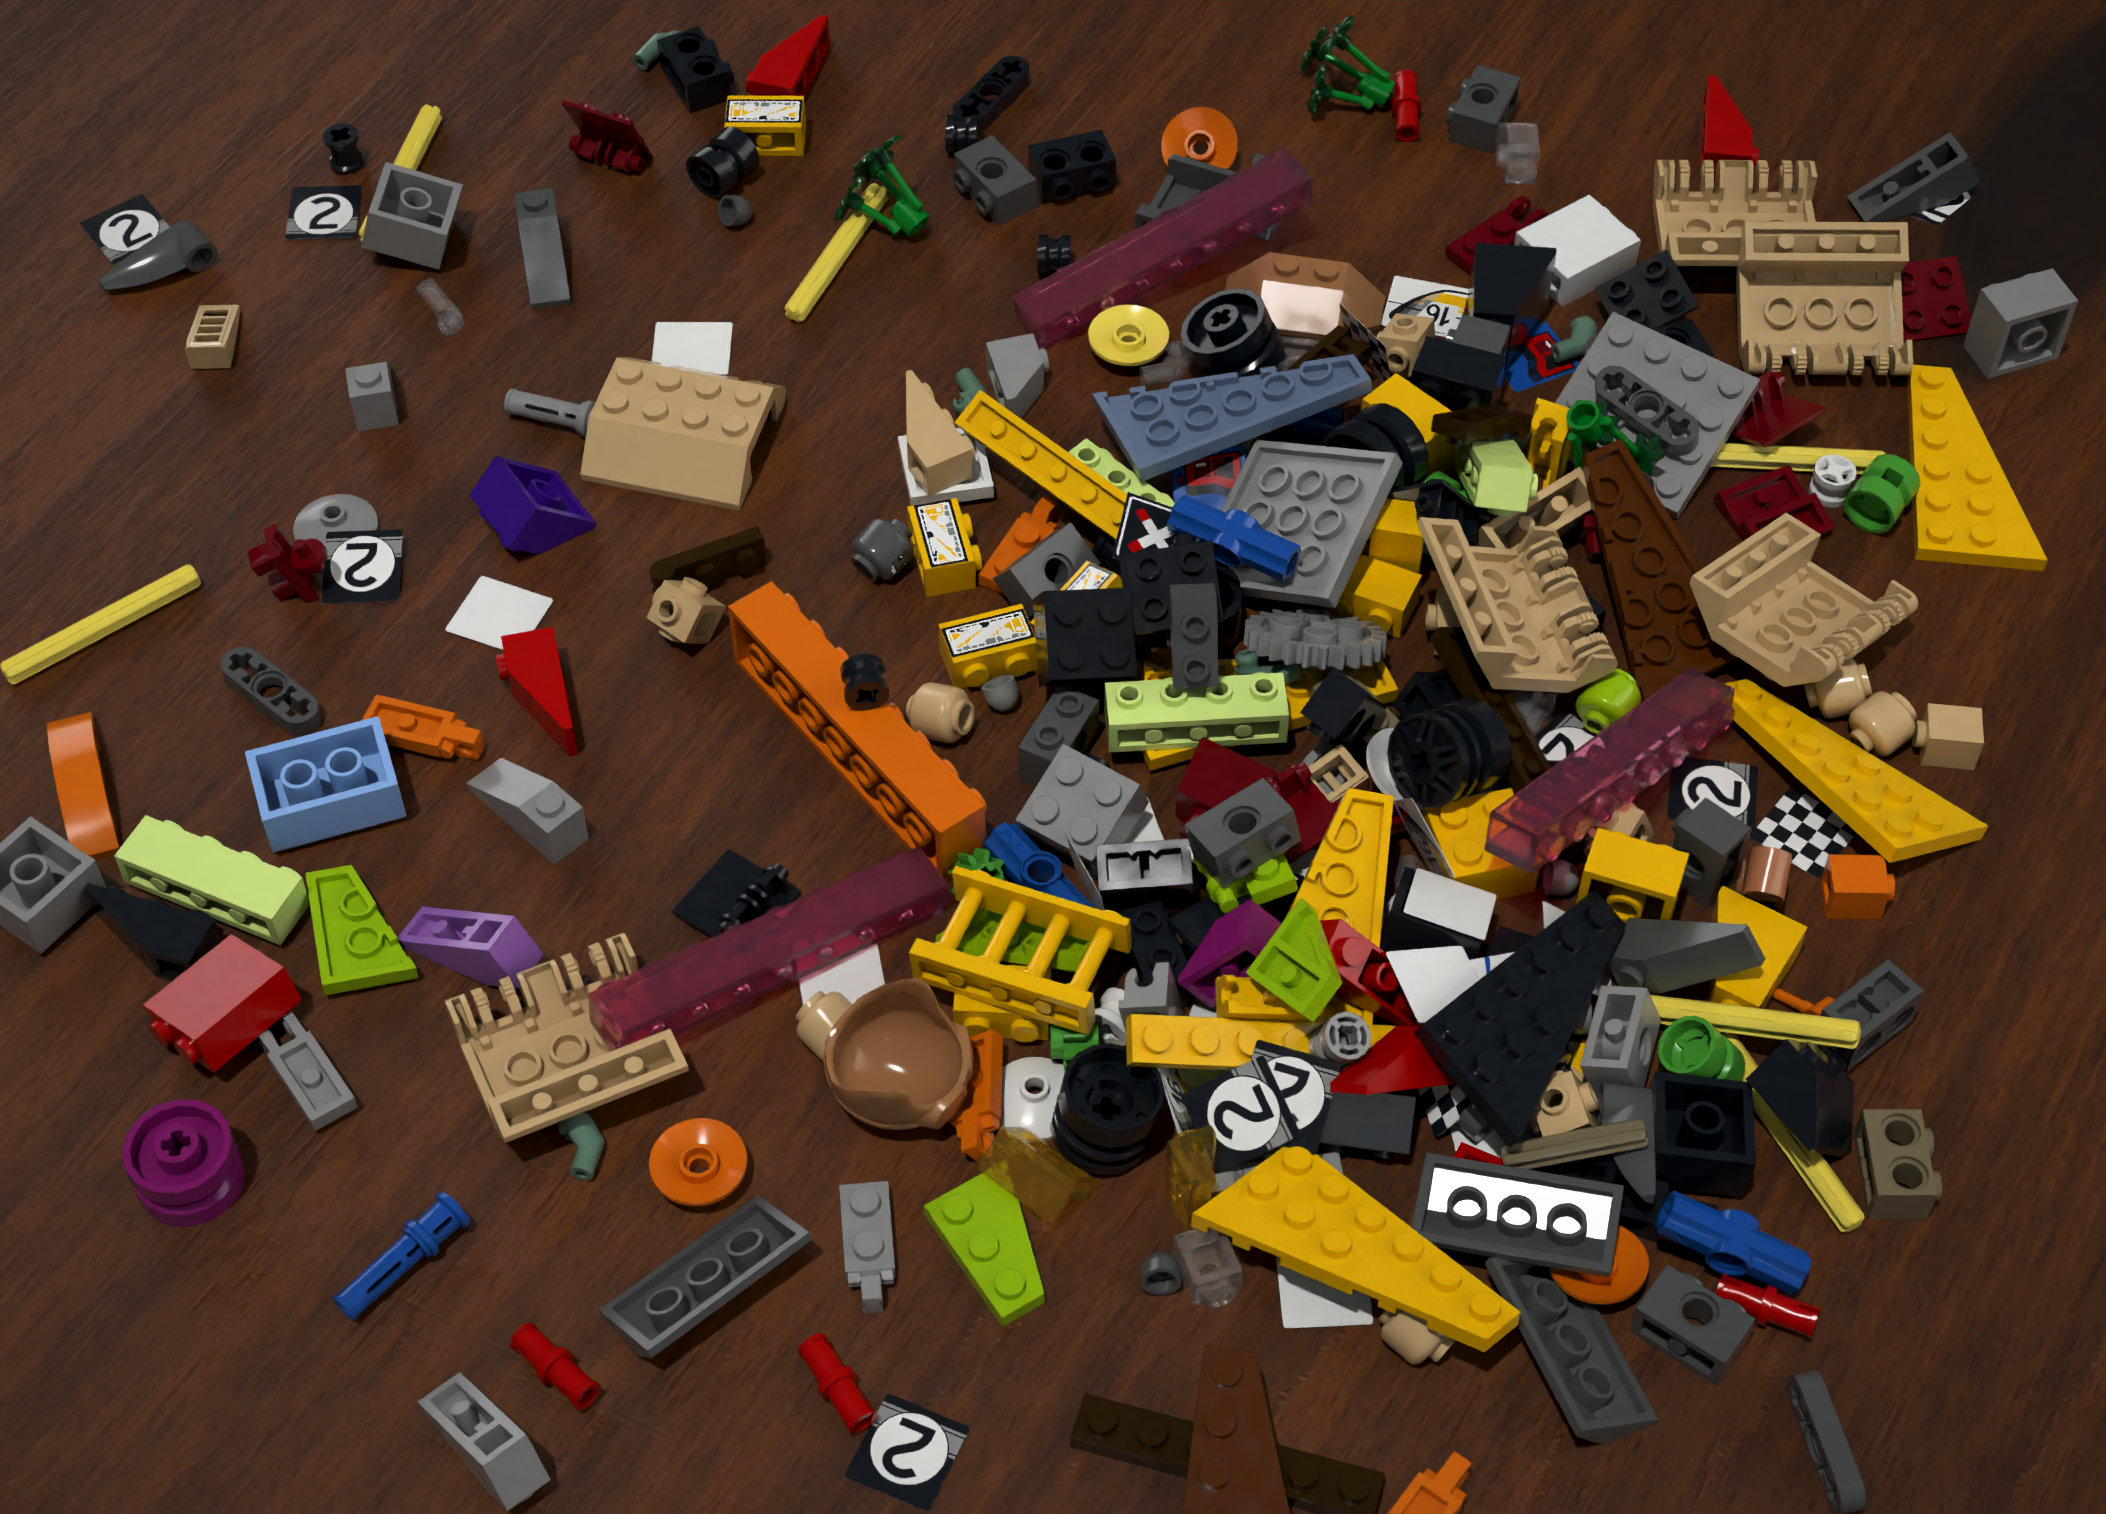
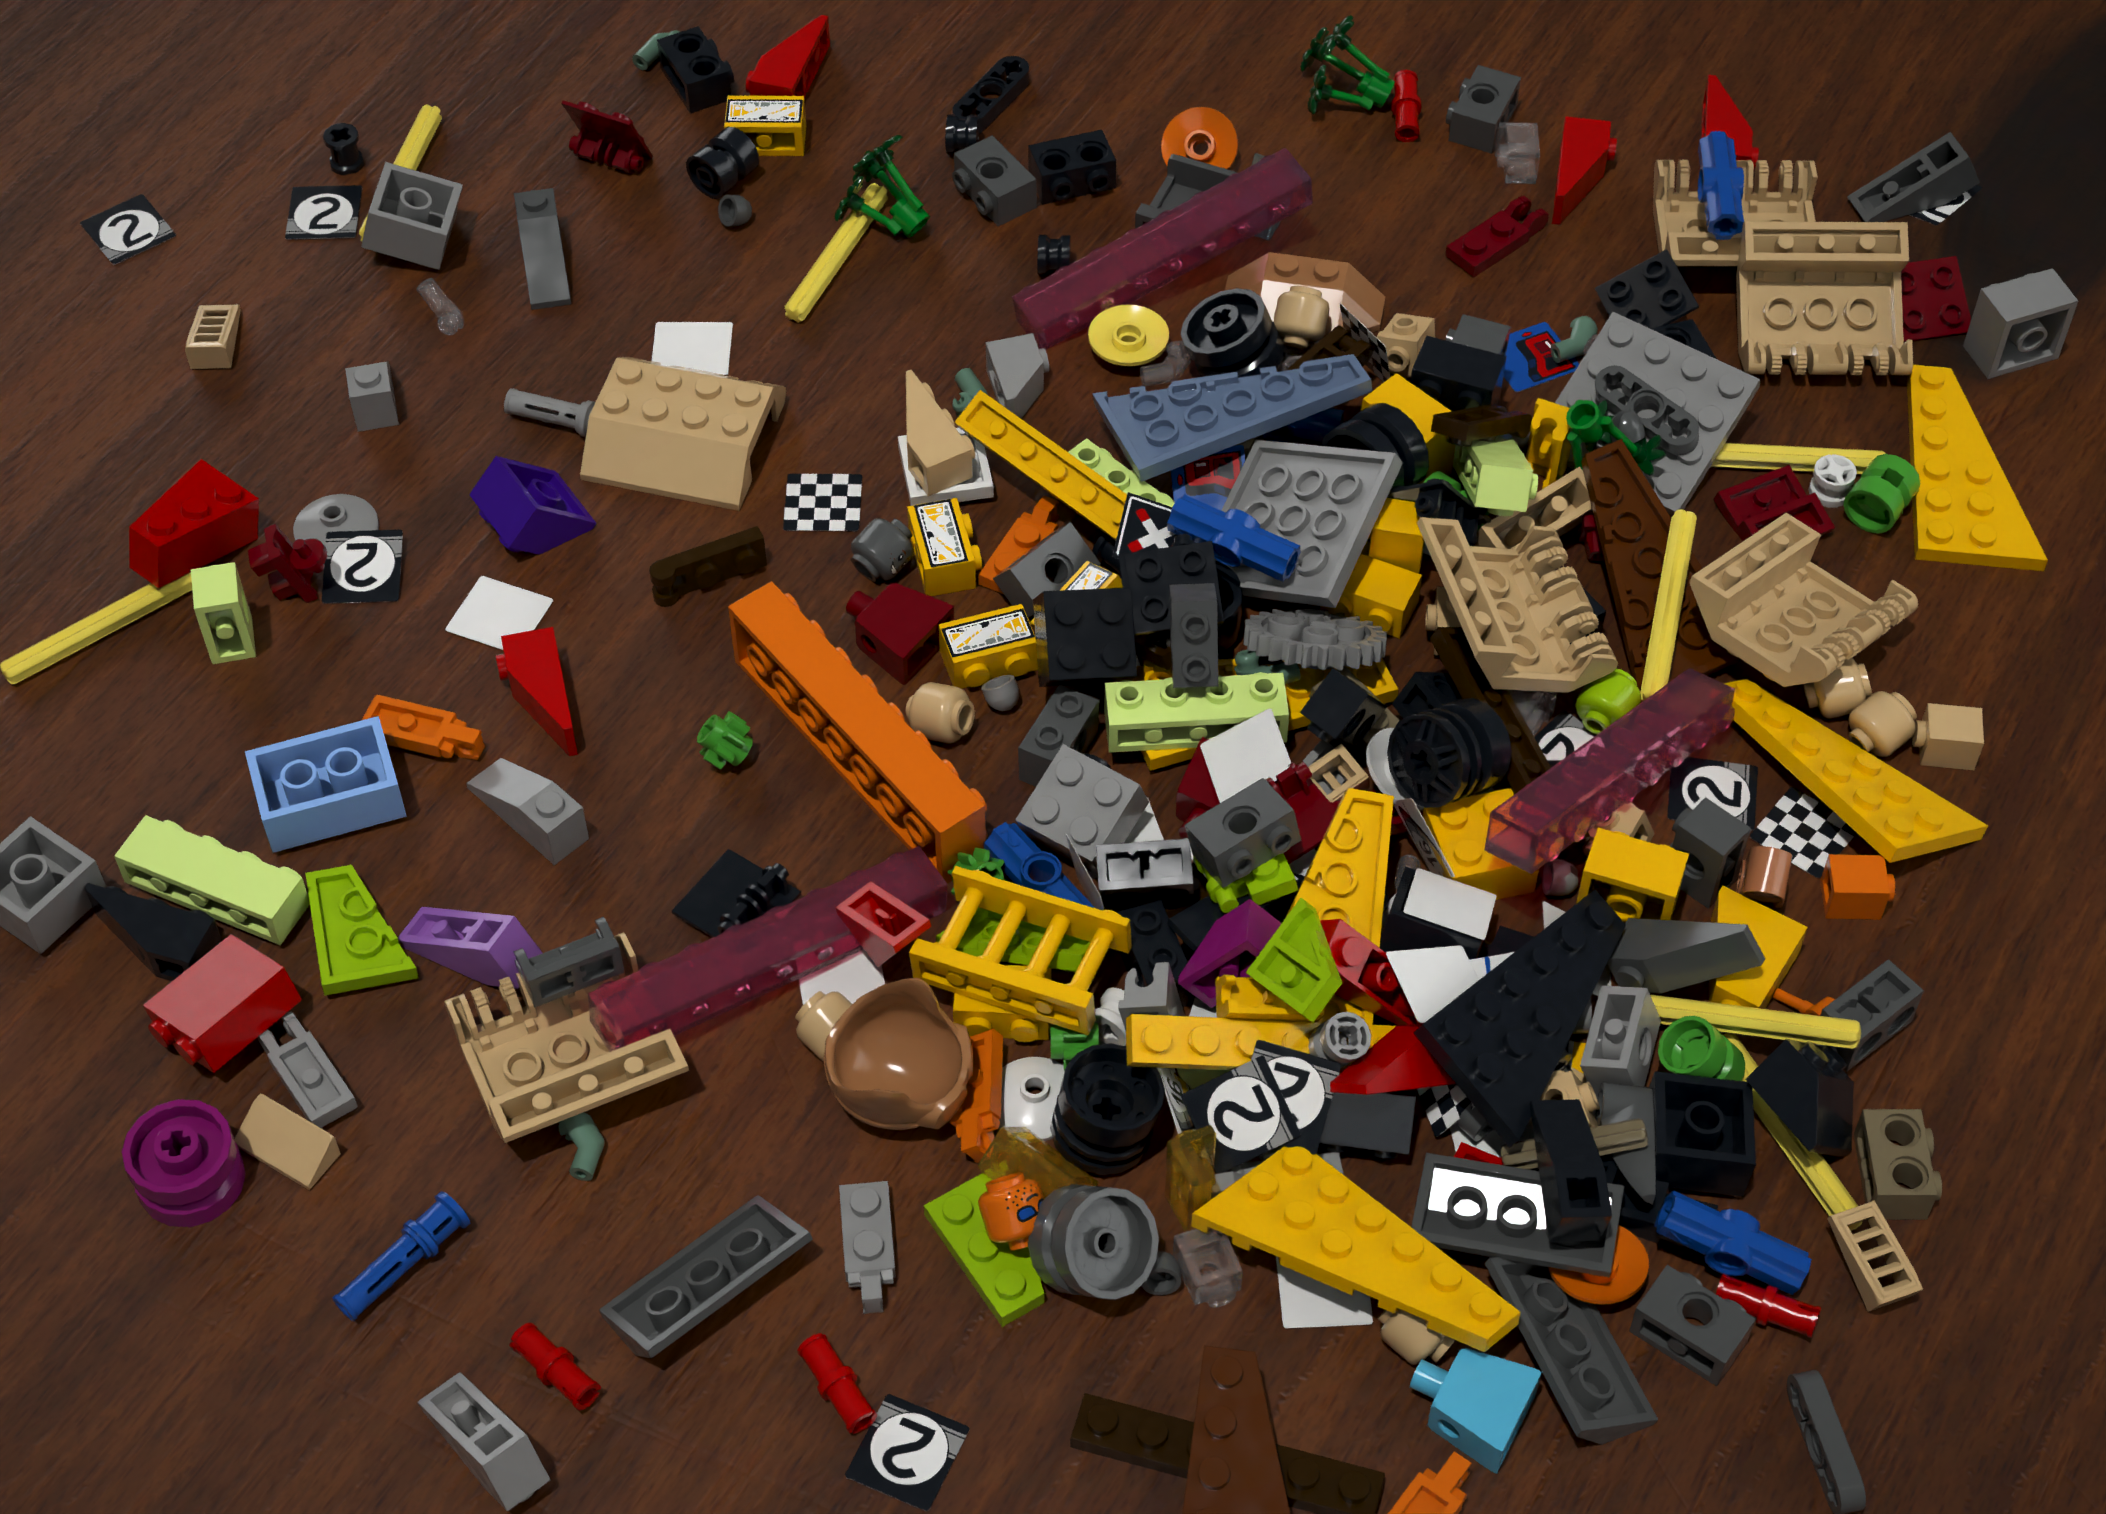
orange slope [47,712,120,860] -> none
dark grey piece [99,220,218,290] -> none
dark grey beam [221,647,322,737] -> none
tan brick [646,577,726,644] -> none
orange dish [649,1118,747,1206] -> none
black wheel [840,654,890,711] -> none
sticker [1381,276,1469,337] -> none
black slope [1467,243,1556,372] -> none
white brick [1514,194,1641,307] -> none
dark red hinge [1730,371,1826,448] -> none
none -> red wedge [129,459,259,588]
none -> yellowish green brick [191,562,256,664]
none -> tan slope [234,1093,341,1190]
none -> dark grey hinge [513,917,625,1007]
none -> bright green gear [697,711,753,770]
none -> sticker [783,474,862,531]
none -> red slope [835,881,931,967]
none -> dark red torso [846,583,954,686]
none -> orange head [978,1172,1044,1250]
none -> dark grey wheel [1028,1184,1159,1300]
none -> white sticker [1200,709,1291,803]
none -> tan head [1273,286,1330,349]
none -> medium azure torso [1409,1348,1542,1474]
none -> black slope [1529,1099,1612,1242]
none -> red slope [1552,116,1617,225]
none -> dark grey hinge [1610,411,1645,443]
none -> light yellow axle [1640,509,1697,706]
none -> blue piece [1698,131,1744,240]
none -> tan slope [1827,1200,1923,1312]

